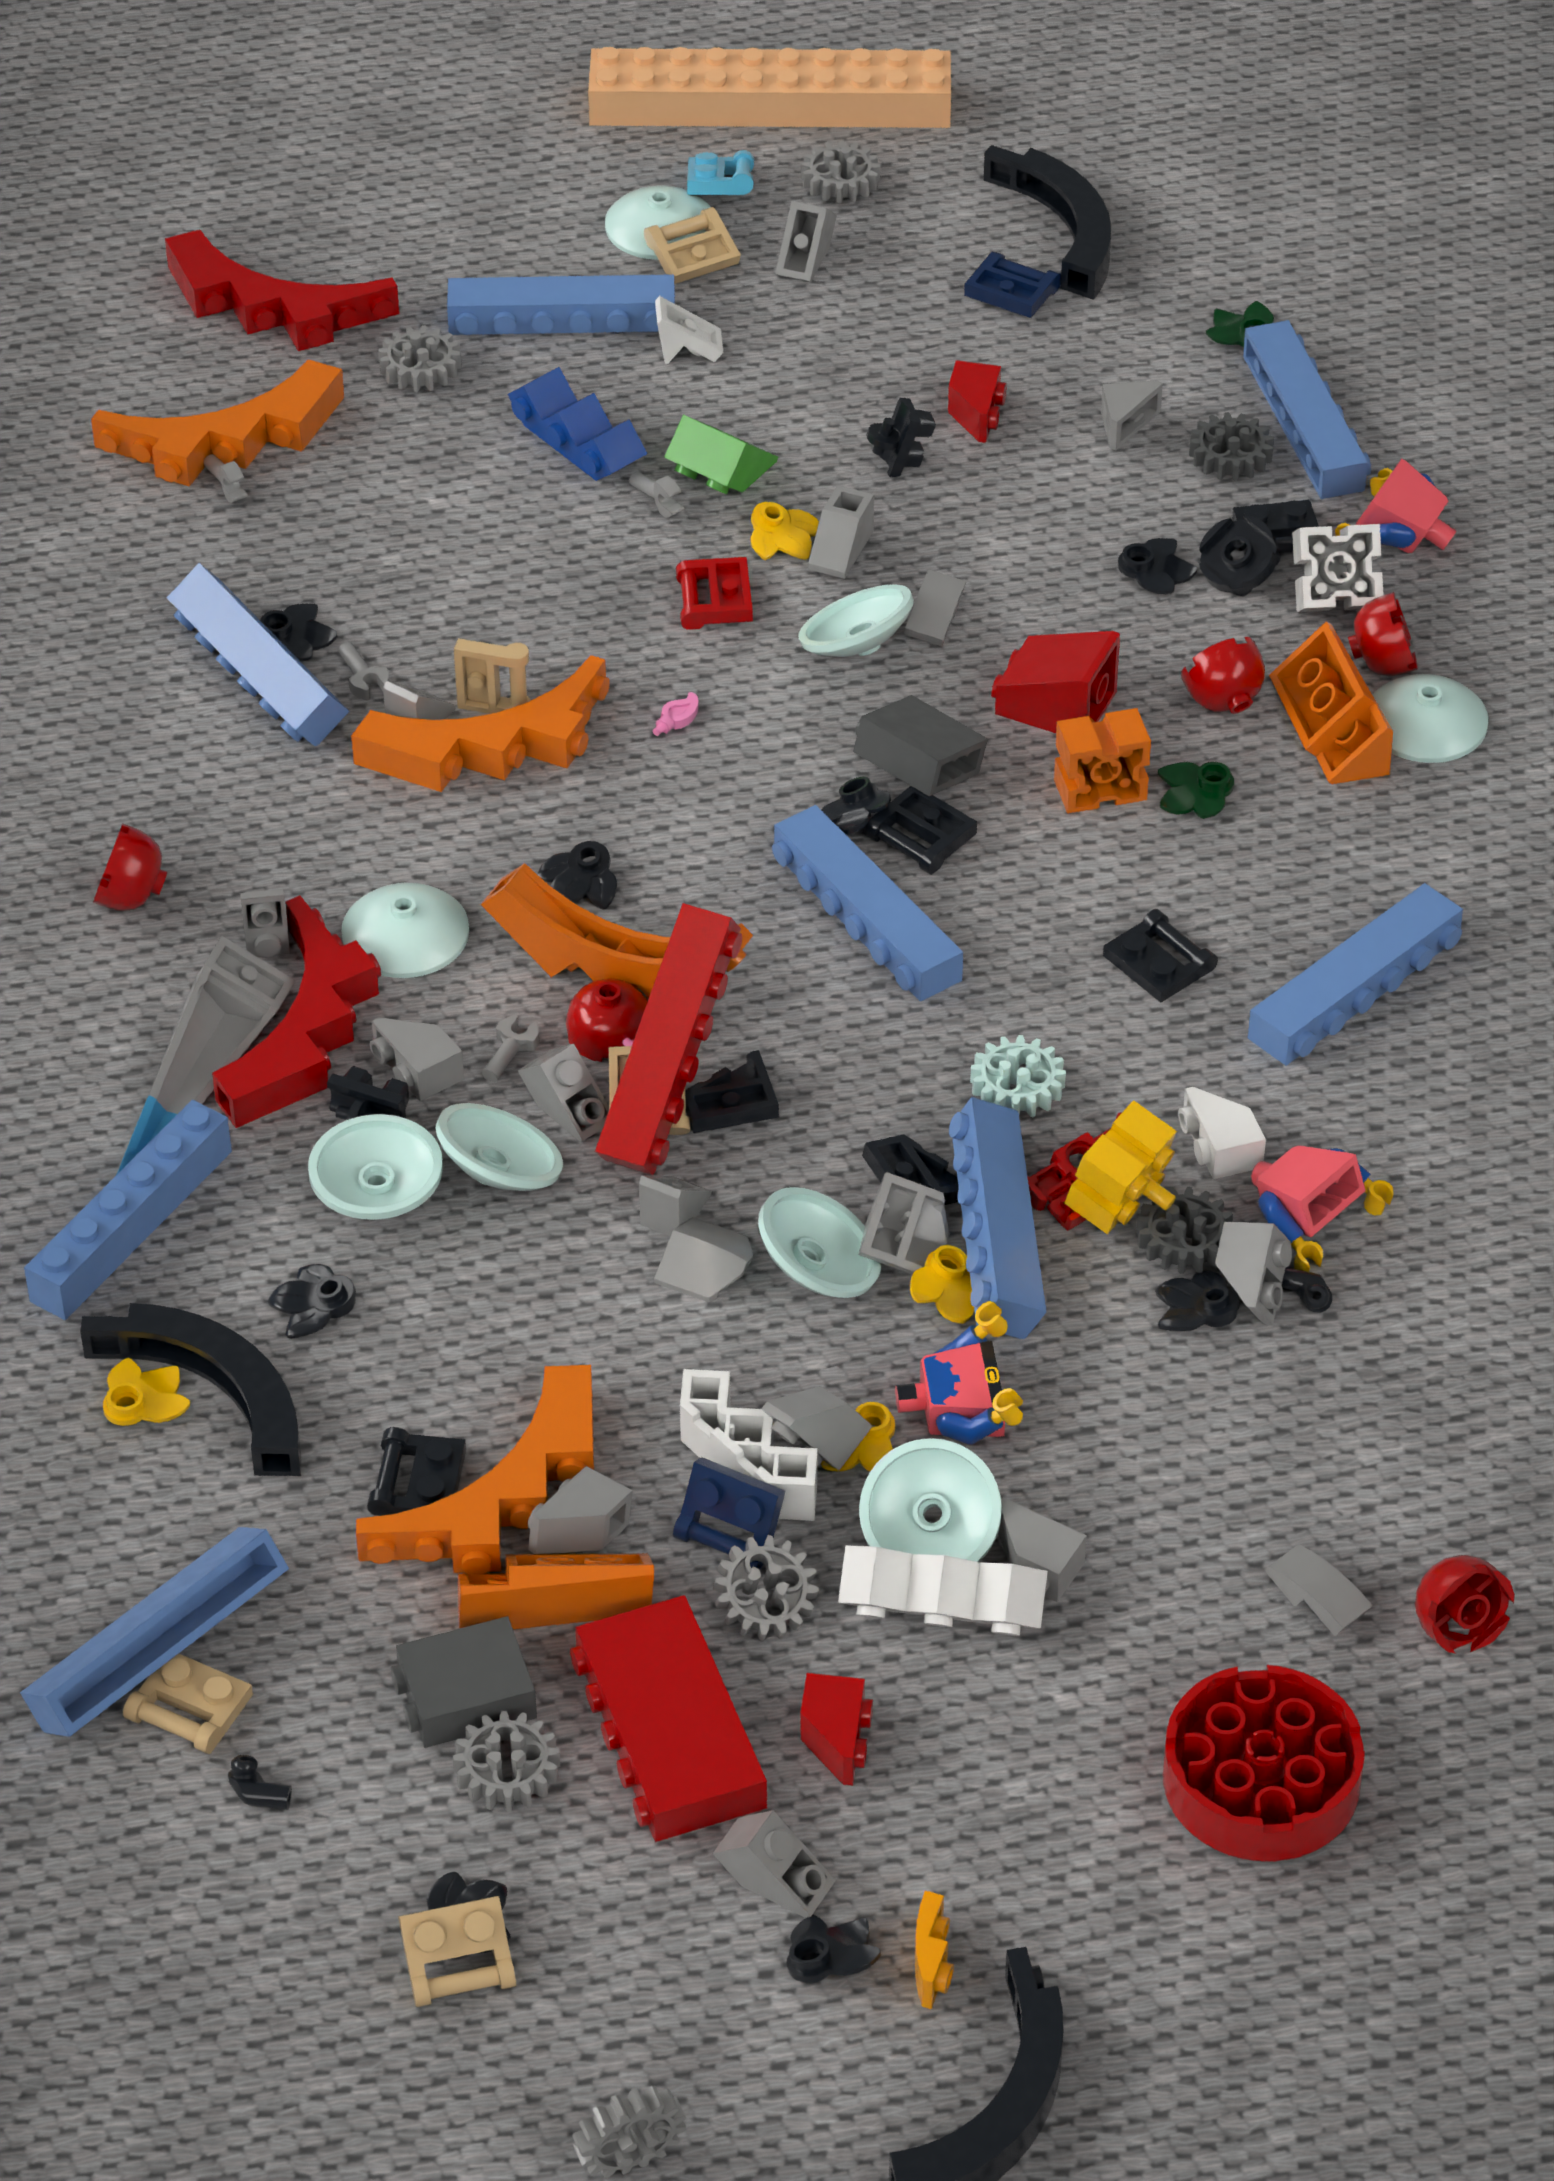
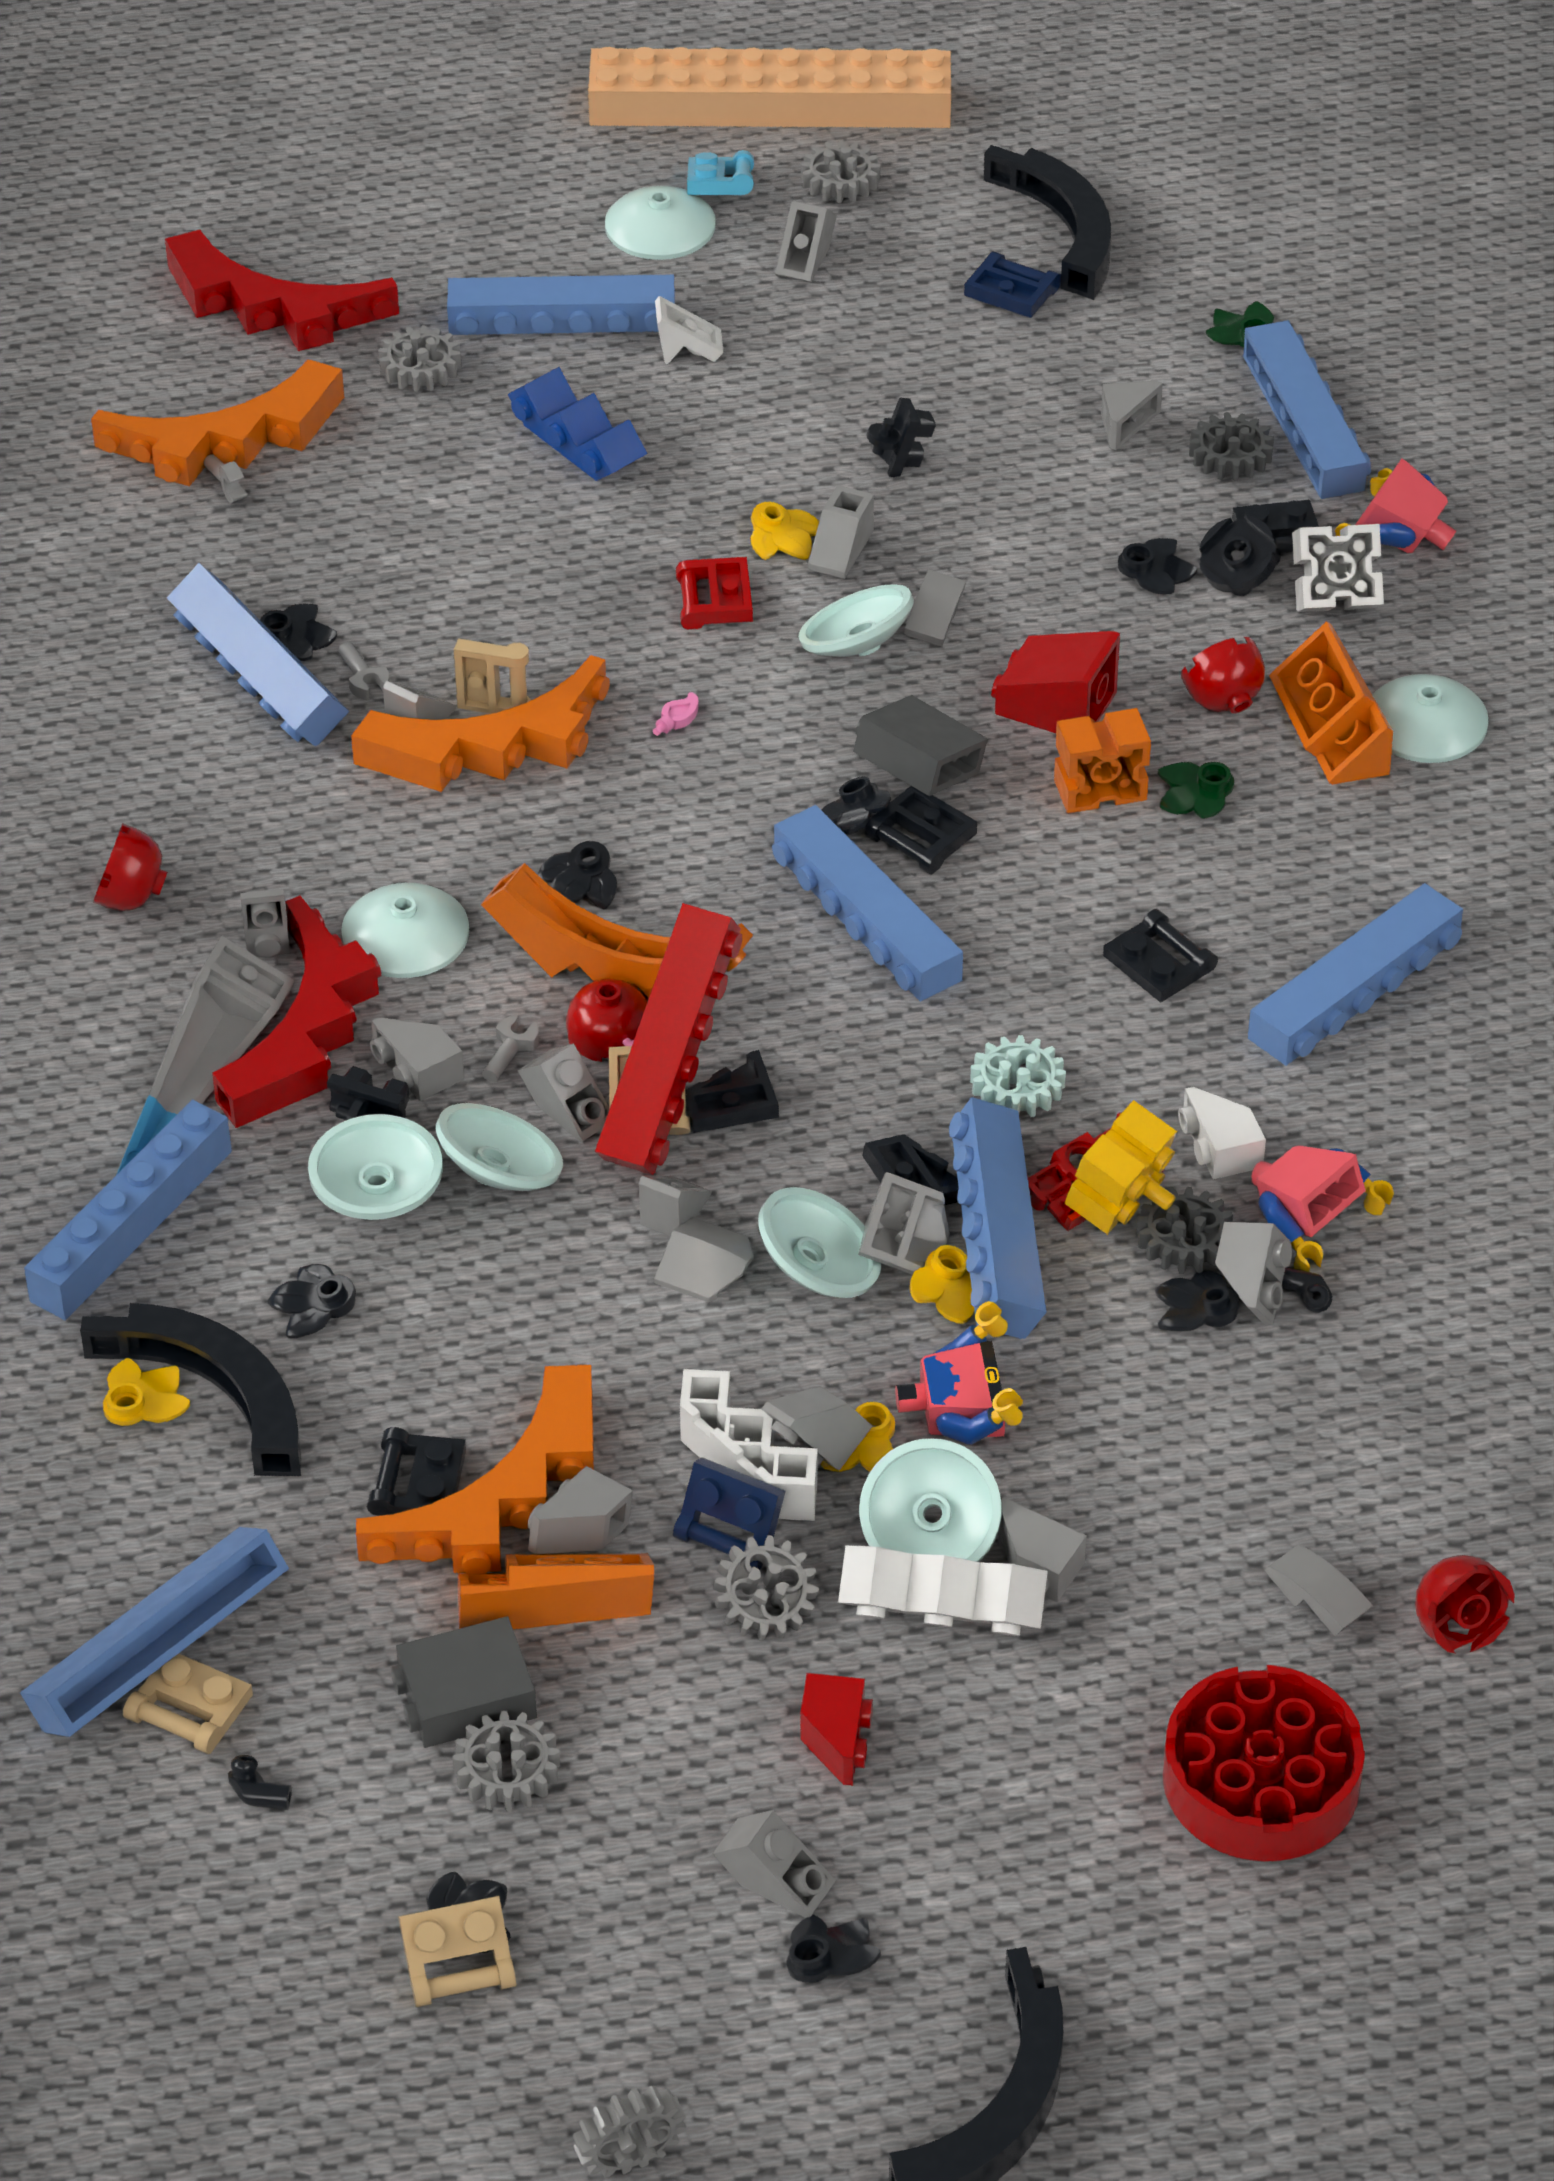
red brick [570,1595,767,1842] -> none
light grey bar [629,471,684,518] -> none
tan plate [644,207,741,284] -> none
bright green slope [664,414,779,494] -> none
light orange slope [915,1890,954,2009] -> none
red slope [948,360,1007,443] -> none
red cylinder [1348,592,1418,676] -> none

